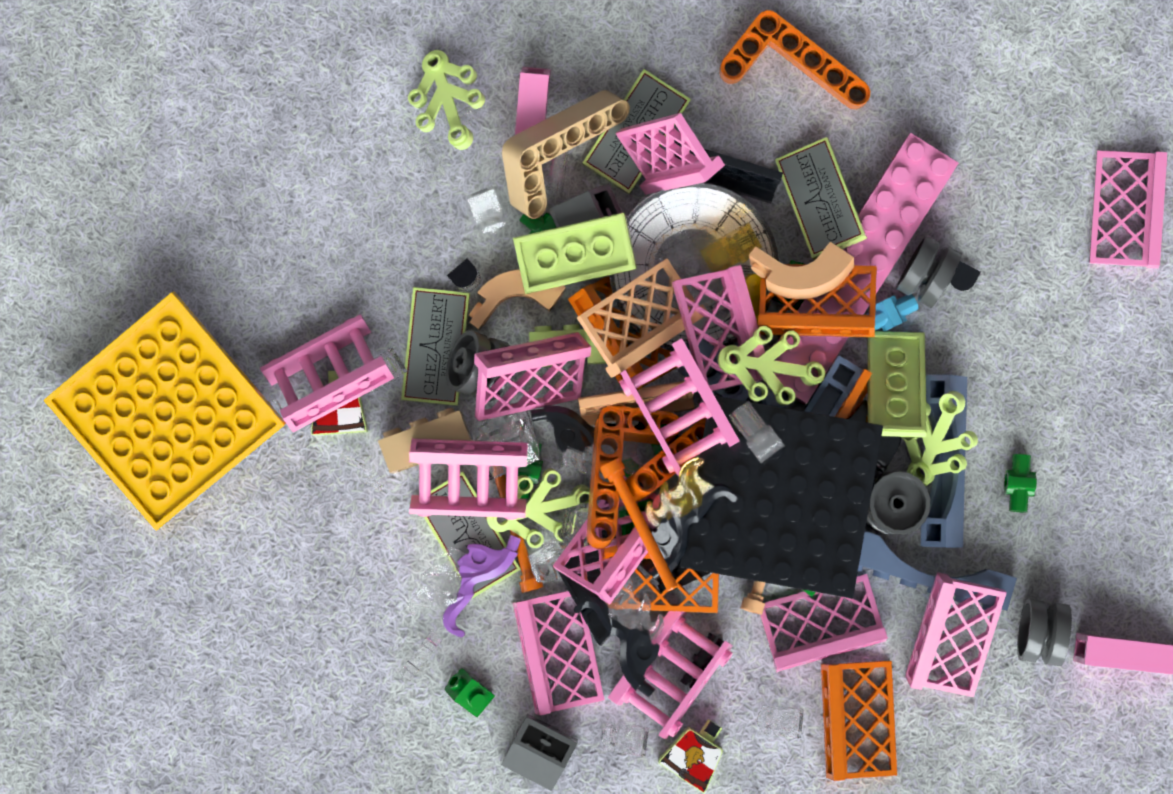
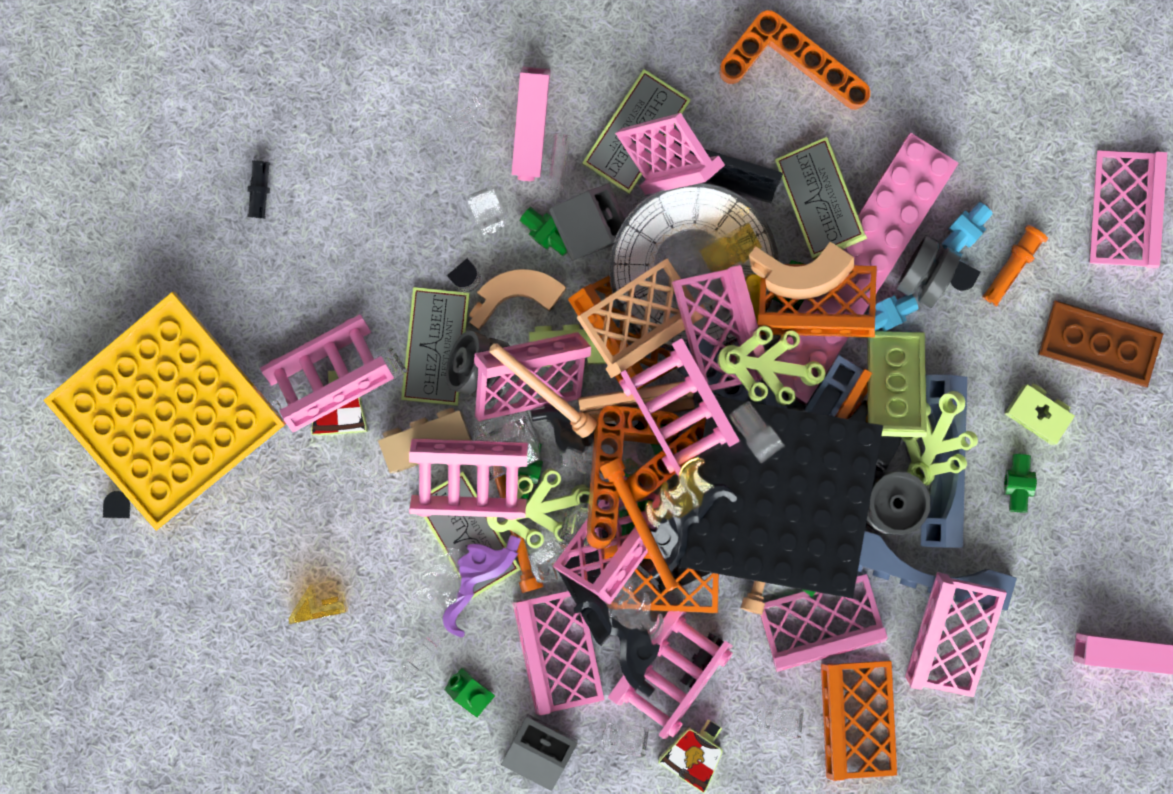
yellowish green plant [408,50,485,150] -> none
tan beam [502,90,630,219] -> none
yellowish green tile [513,213,637,294] -> none
dark grey wheel [1017,598,1072,666] -> none
none -> black tile [102,490,133,519]
none -> black pin [247,160,270,219]
none -> clear yellow slope [288,584,348,624]
none -> light nougat piece [490,343,597,438]
none -> medium azure axle [941,202,993,252]
none -> orange pin [982,225,1048,307]
none -> yellowish green brick [1004,383,1075,445]
none -> dark orange tile [1038,300,1164,388]

